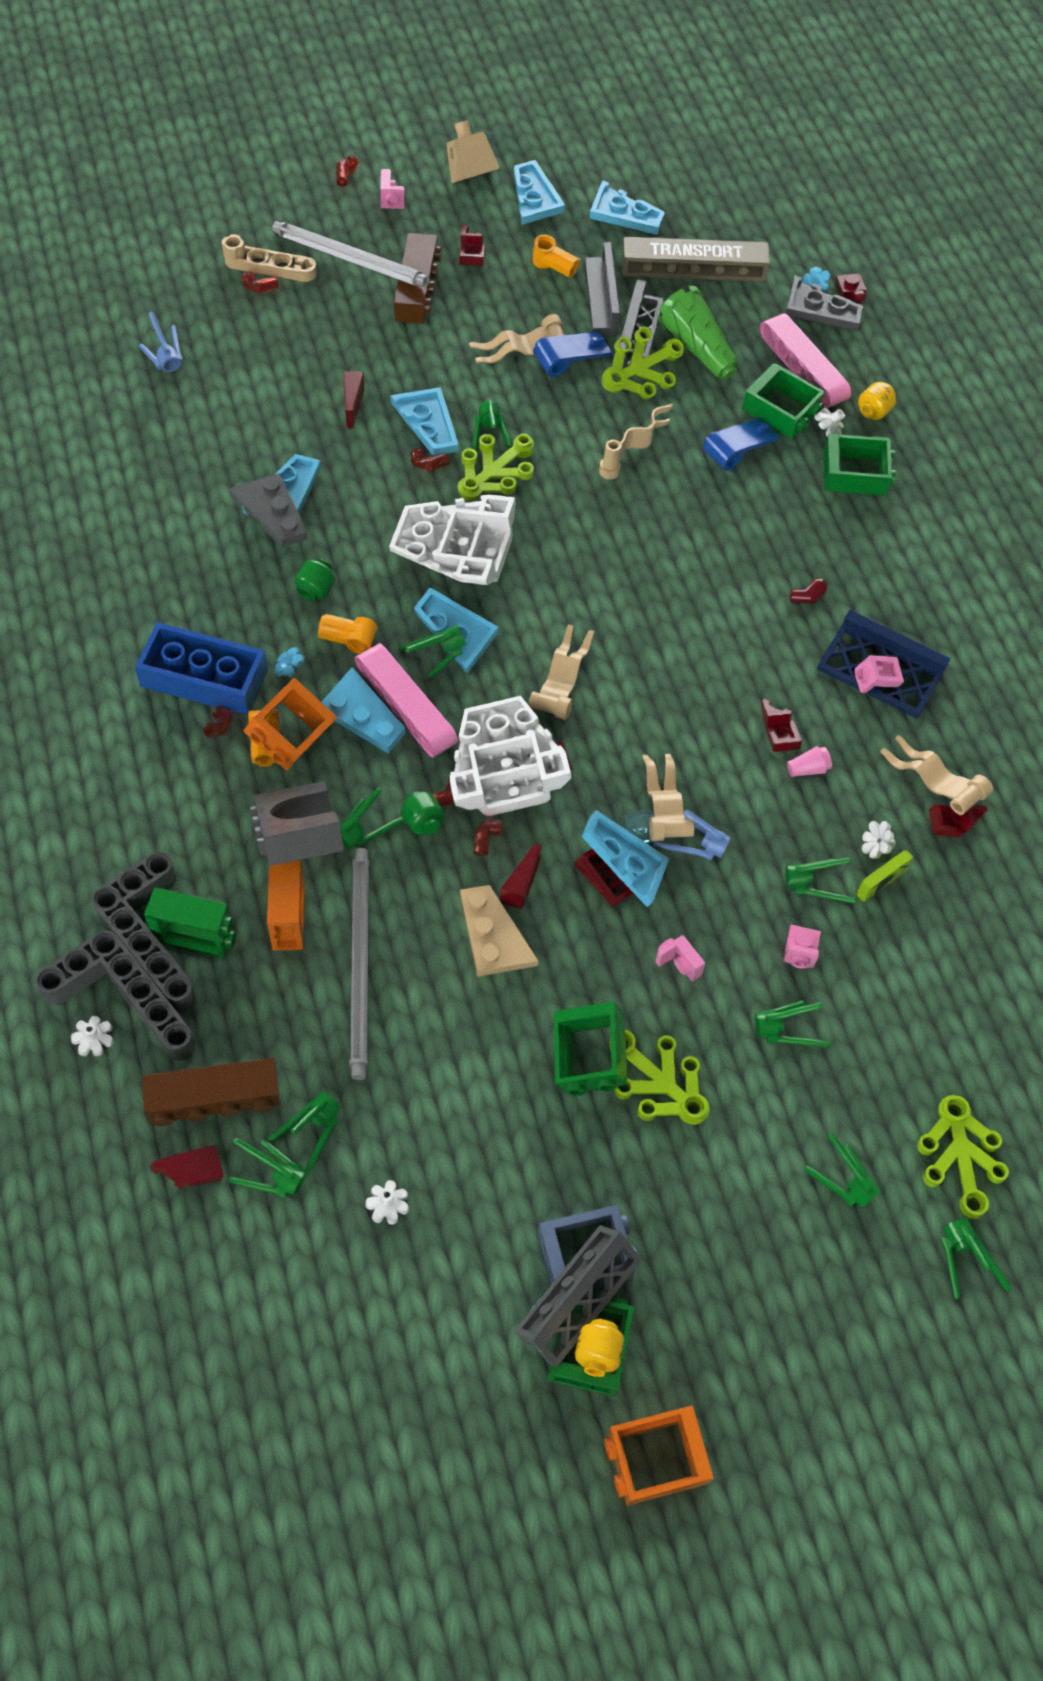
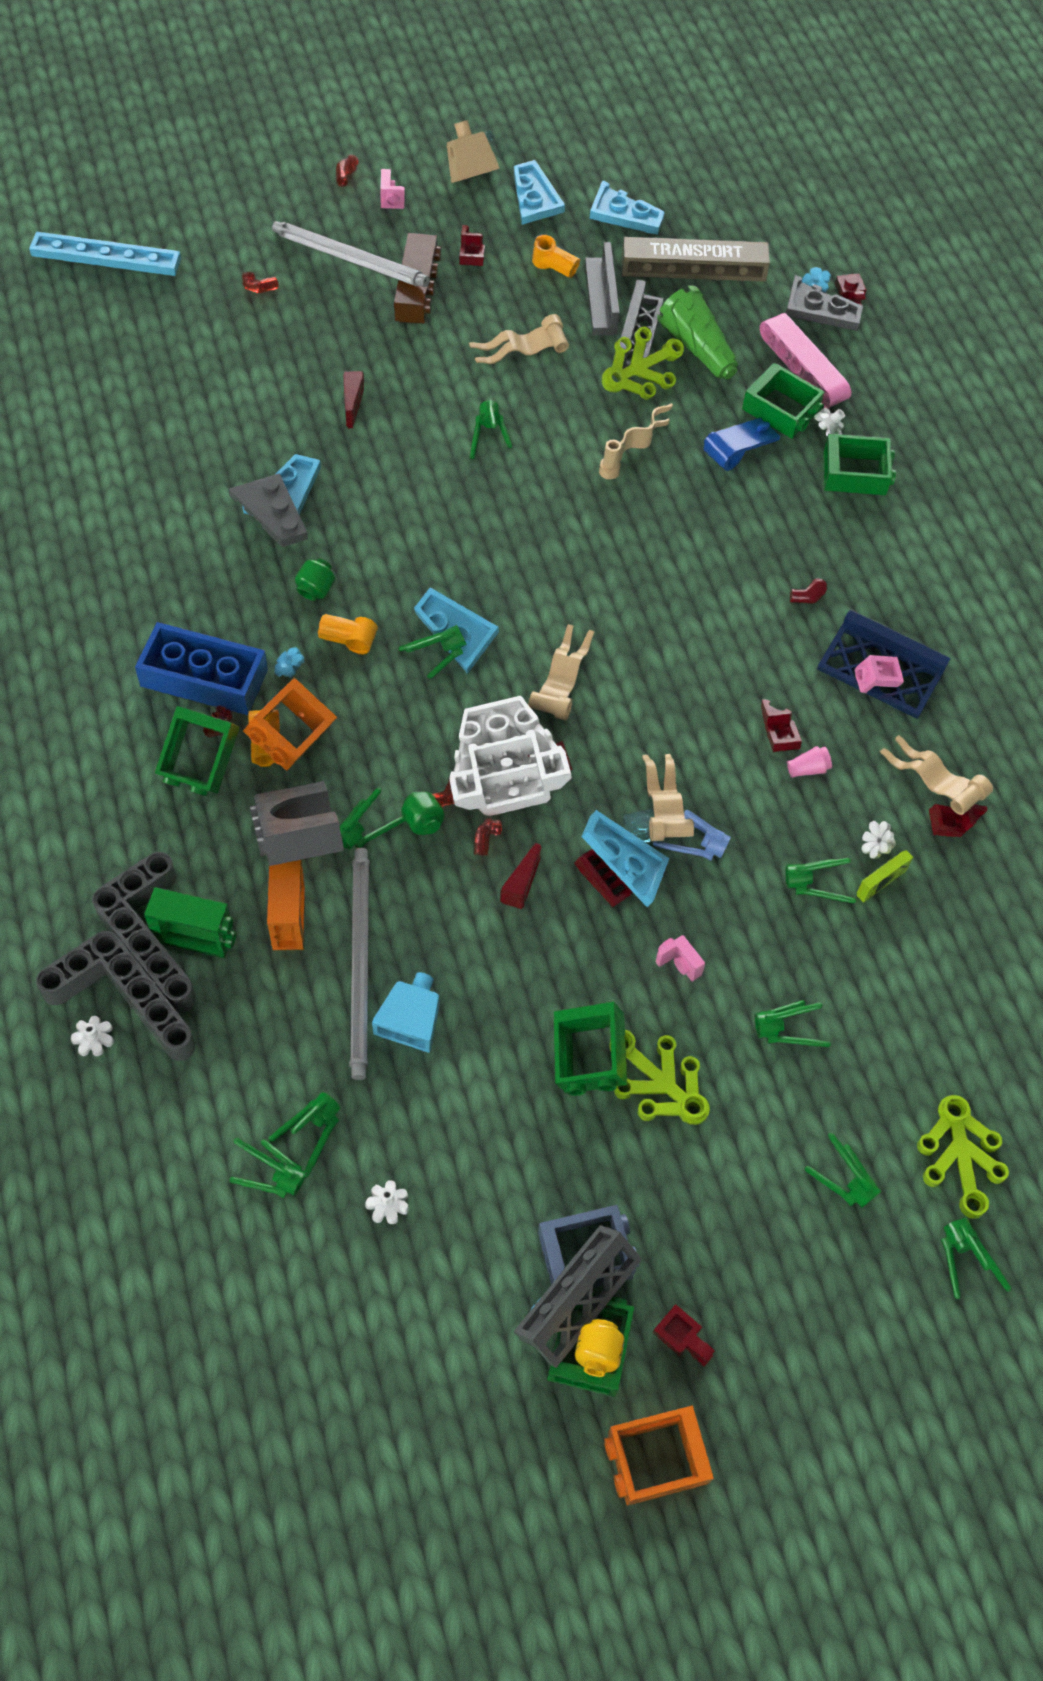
medium blue plant [139,312,184,372] -> none
reddish brown brick [142,1057,281,1126] -> none
dark red slope [150,1145,224,1190] -> none
tan beam [222,234,317,282] -> none
medium azure wing [322,667,405,754] -> none
bright pink beam [355,643,458,758] -> none
white wedge [389,495,516,585] -> none
medium azure wing [390,387,458,456] -> none
clear red arm [410,448,450,471] -> none
lime plant [458,434,534,502] -> none
tan wing [460,885,538,977] -> none
blue door [533,332,613,377] -> none
bright pink bracket [783,925,821,969] -> none
yellow head [858,382,896,421] -> none
none -> medium azure plate [29,232,181,276]
none -> green window [155,706,240,797]
none -> medium azure torso [372,972,439,1053]
none -> dark red plate [653,1304,715,1367]

